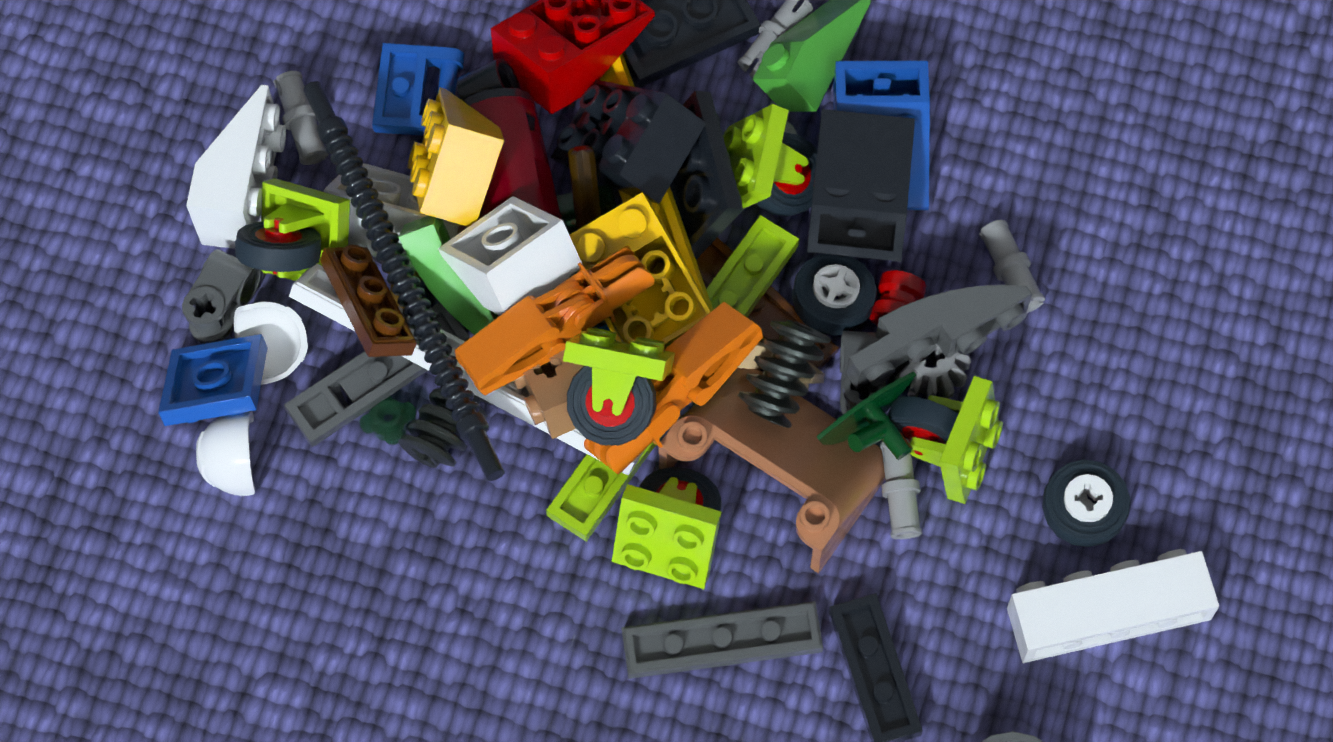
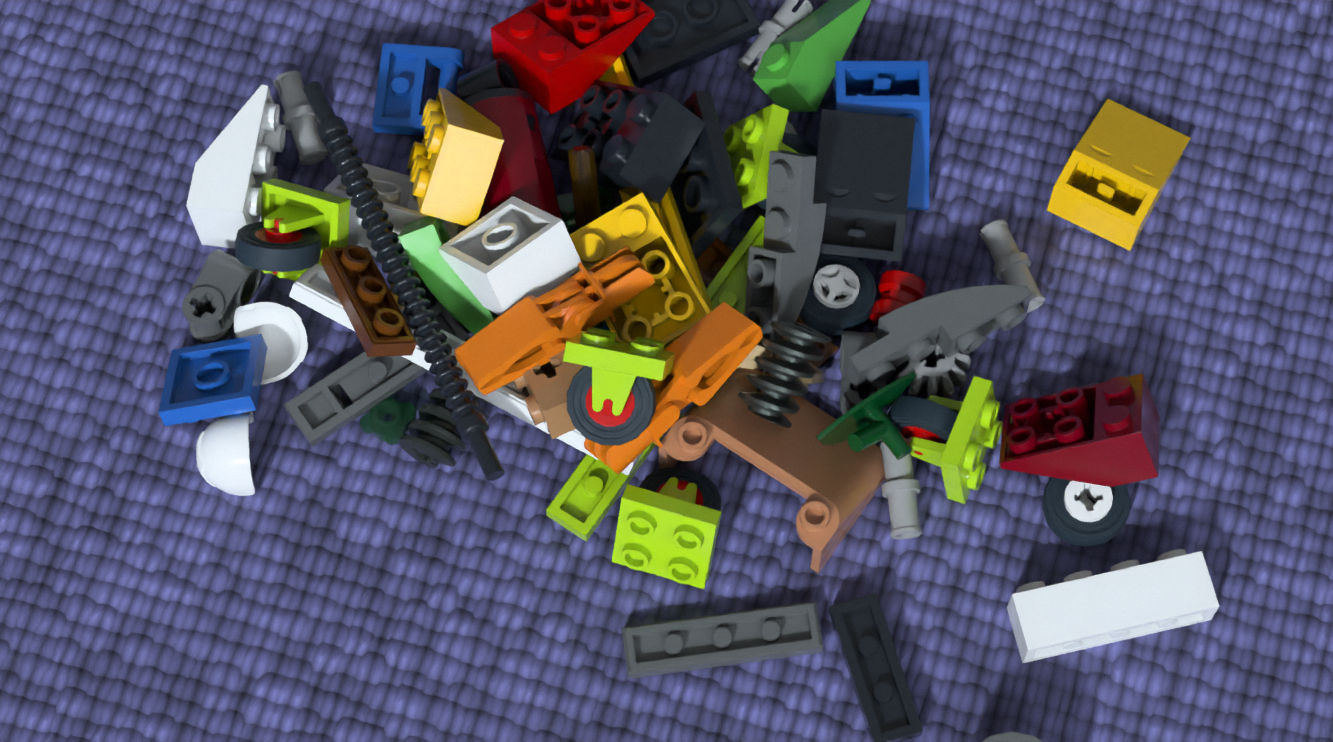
none -> dark grey slope [744,150,827,345]
none -> dark red slope [999,373,1160,487]
none -> yellow slope [1047,99,1191,251]

